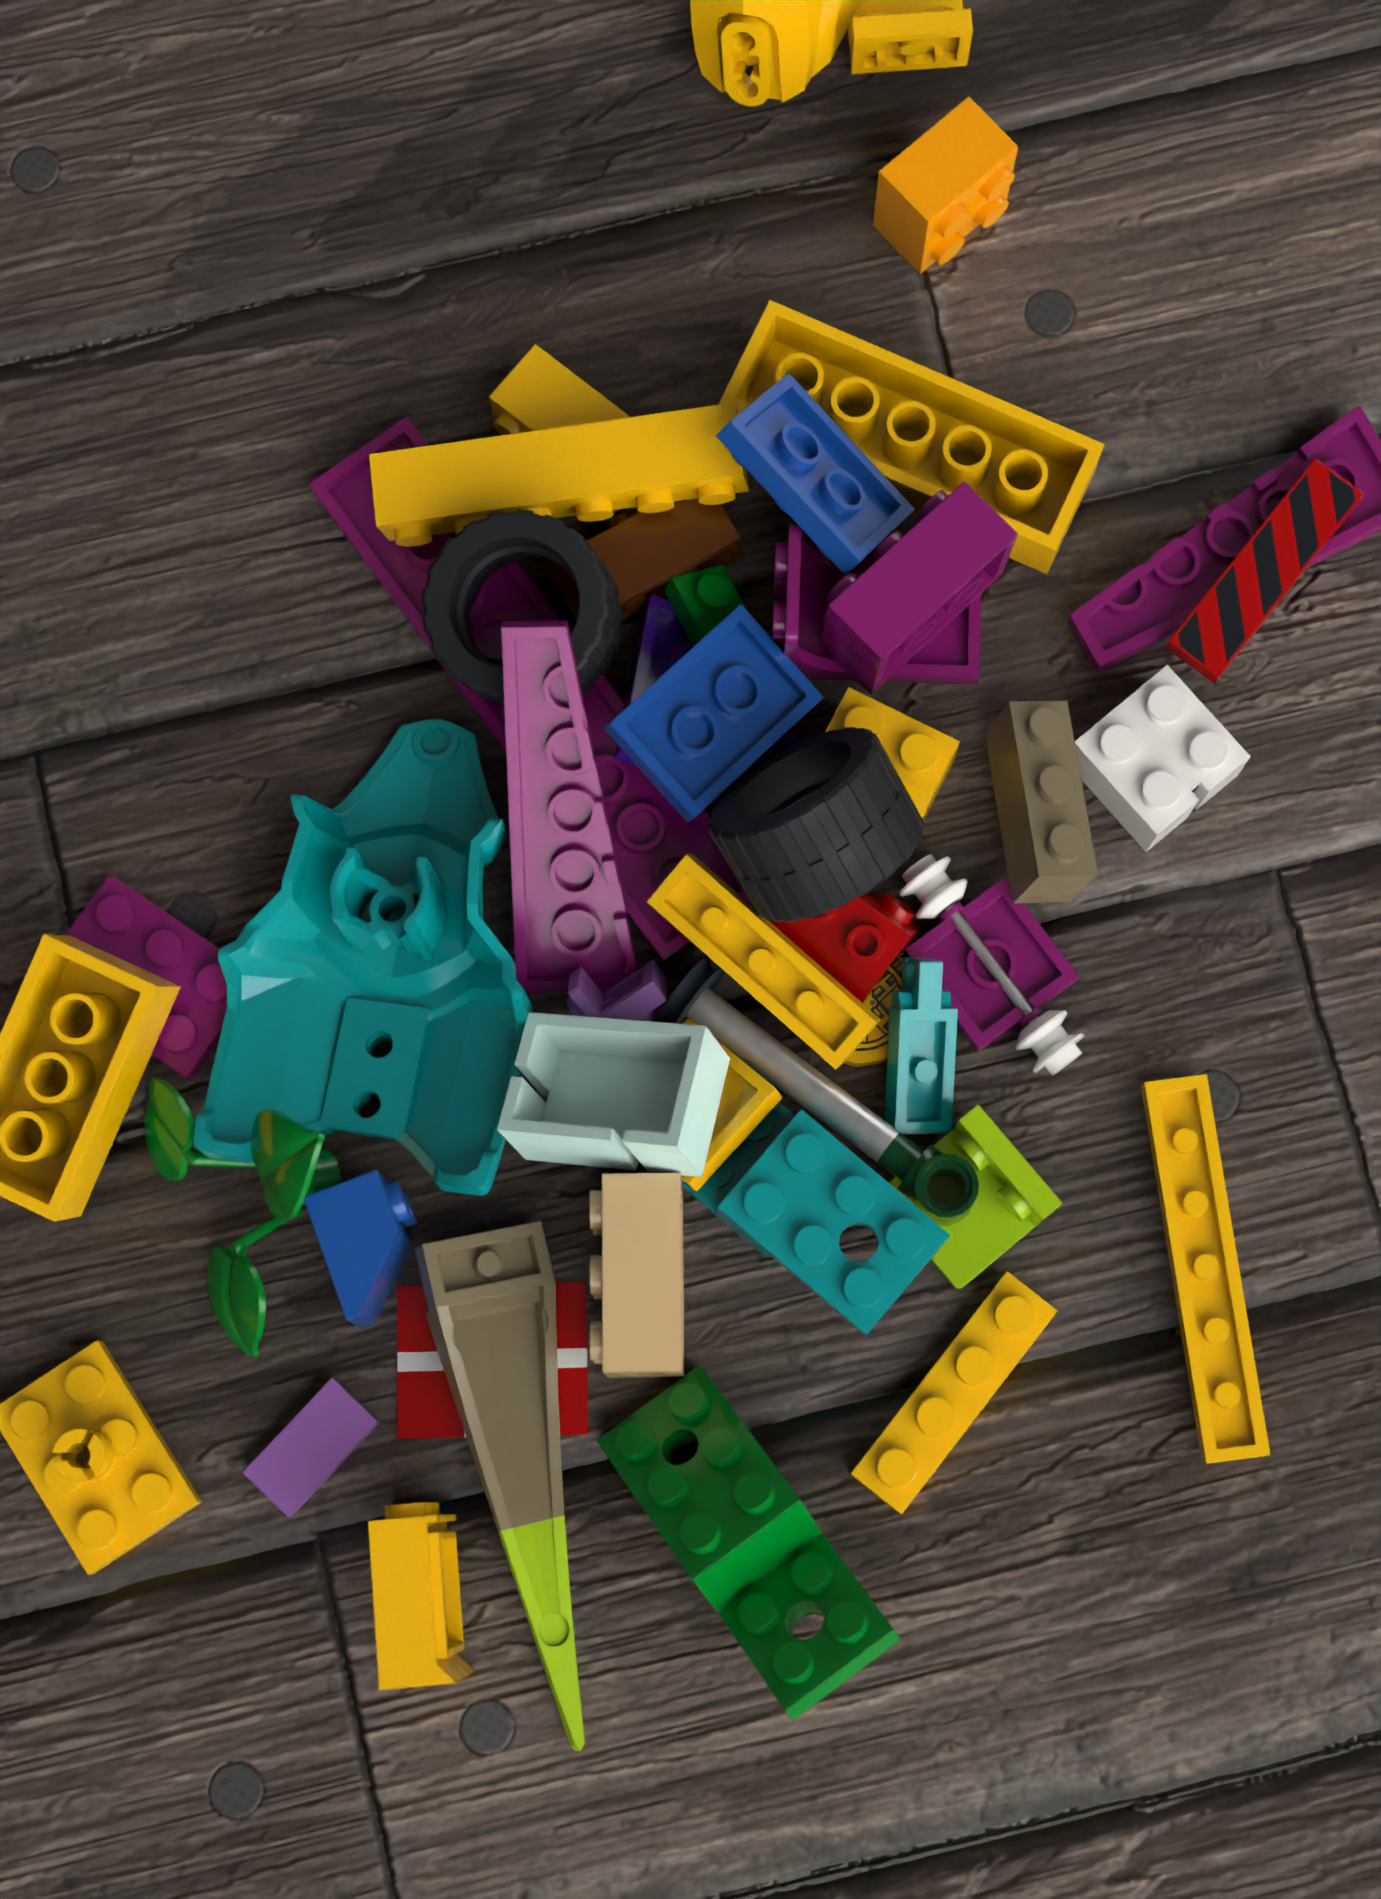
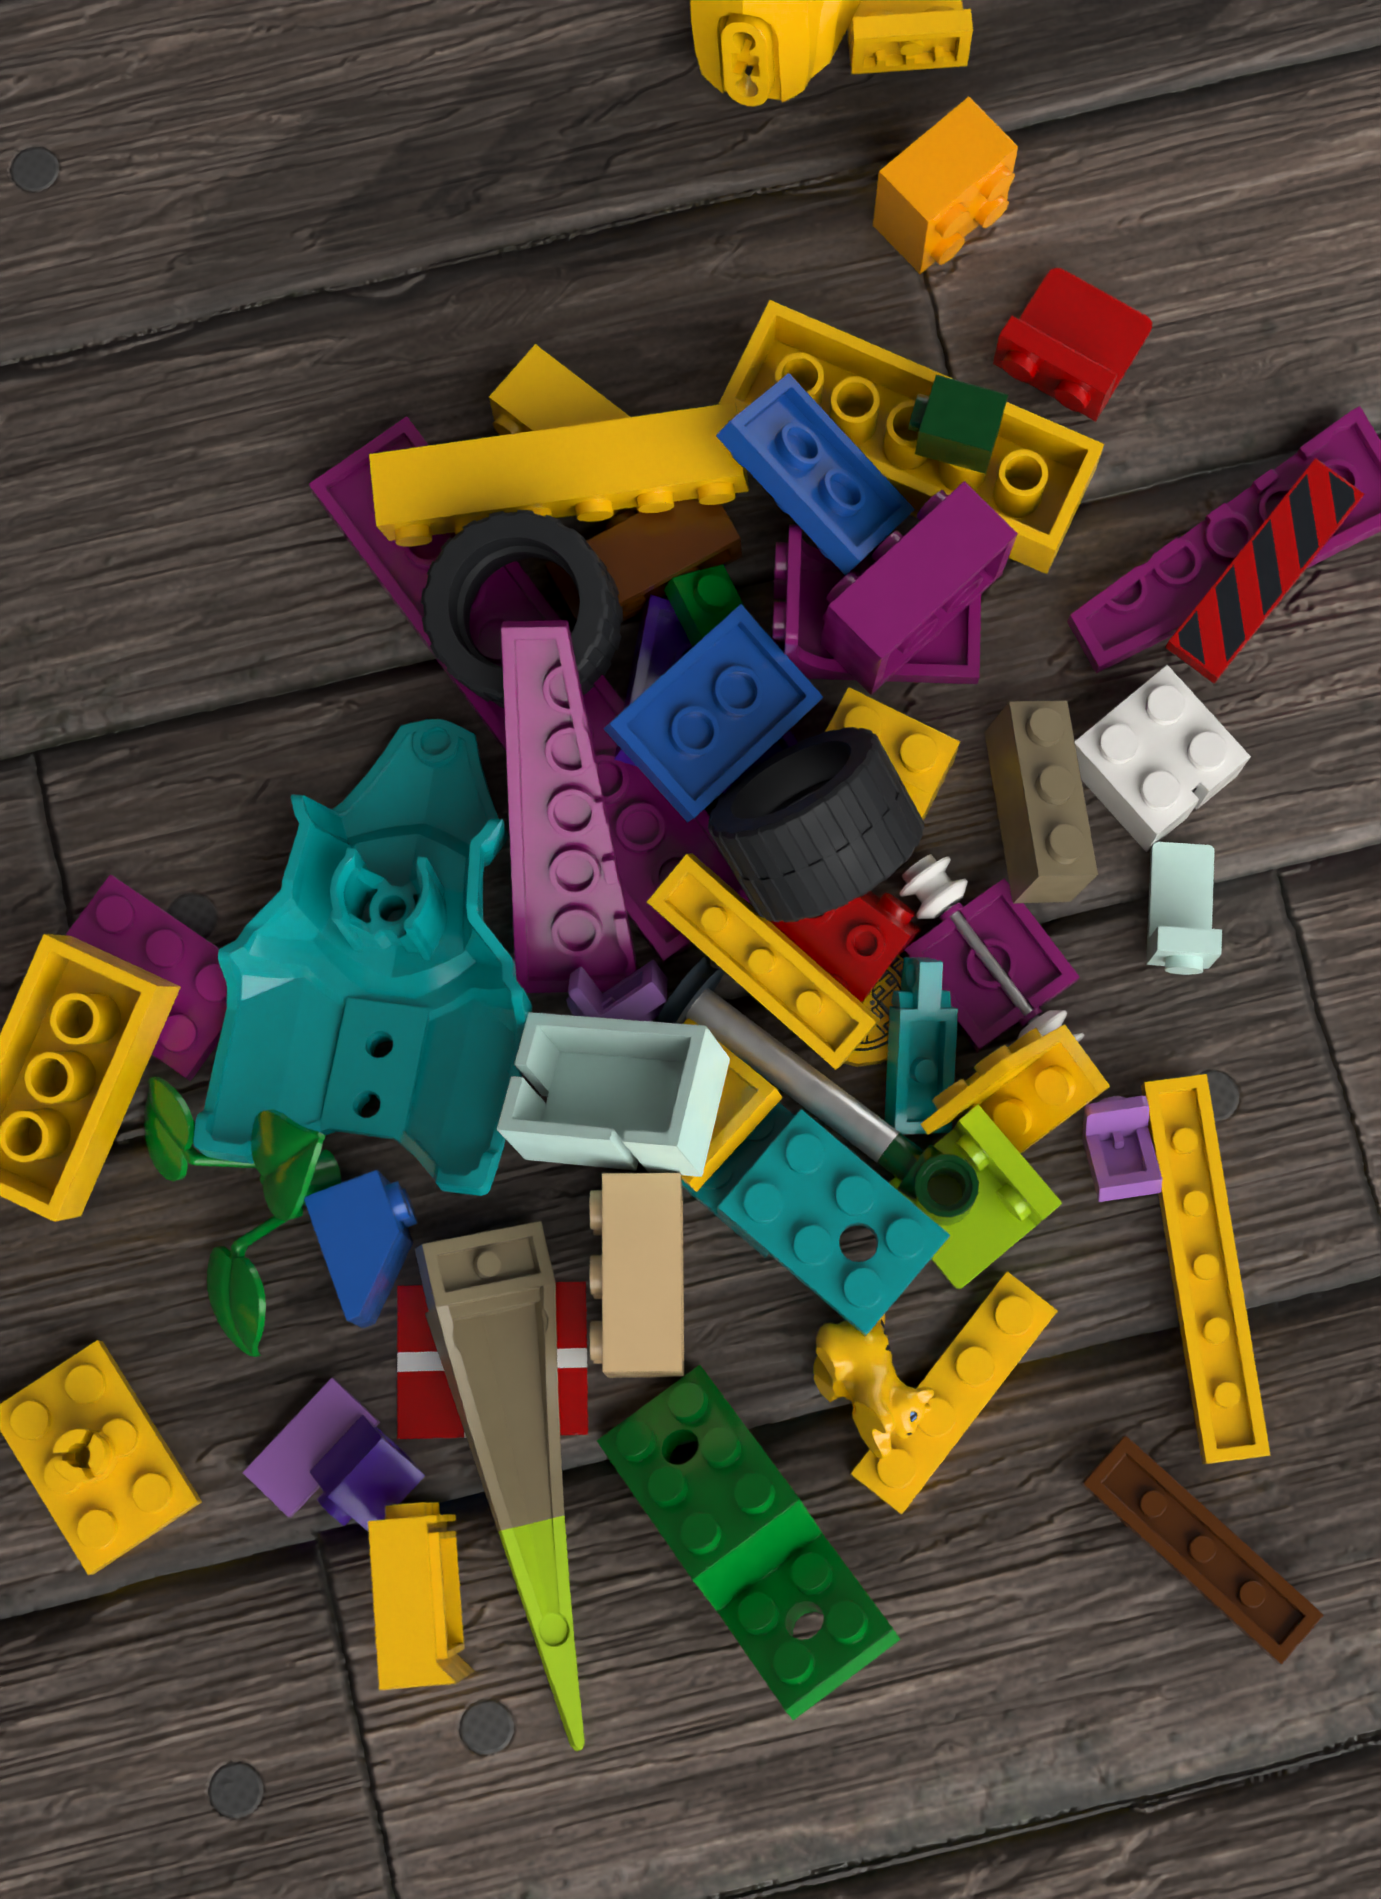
none -> dark purple brick [309,1414,425,1532]
none -> yellow animal [813,1314,934,1459]
none -> dark green brick [908,375,1008,474]
none -> yellow bracket [920,1024,1110,1154]
none -> red bracket [993,268,1152,422]
none -> reddish brown plate [1080,1435,1324,1665]
none -> medium lavender bracket [1082,1096,1163,1202]
none -> light aqua bracket [1146,842,1222,975]

